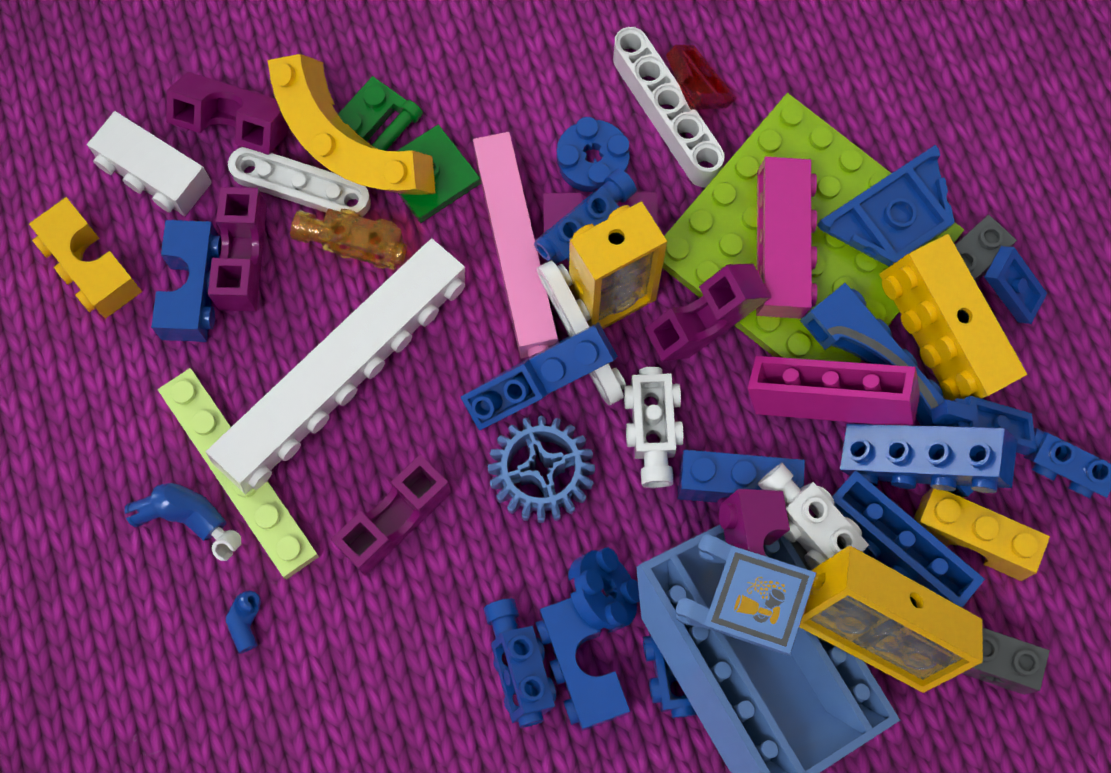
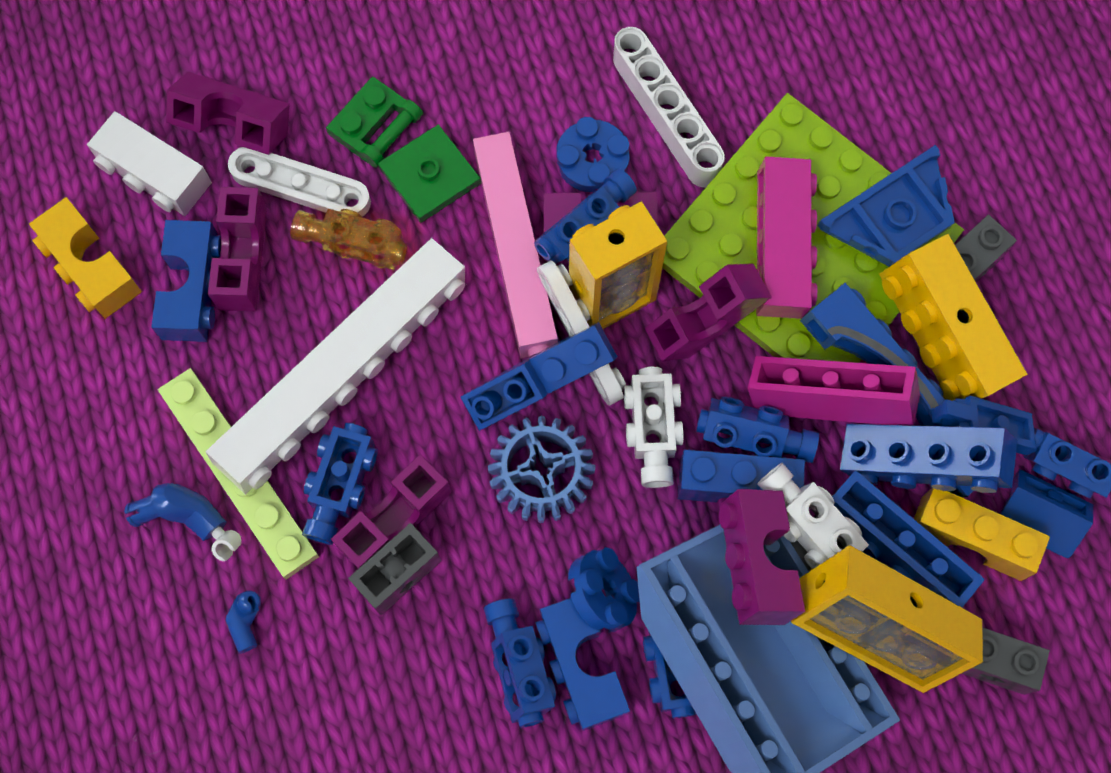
yellow brick [267,54,436,195] -> none
clear red wing [666,45,736,110] -> none
medium blue flag [676,534,816,656] -> none
blue plate [984,246,1048,324] -> none
none -> blue brick [302,423,378,545]
none -> dark grey brick [348,523,441,615]
none -> blue brick [696,397,819,463]
none -> blue panel [999,469,1093,558]

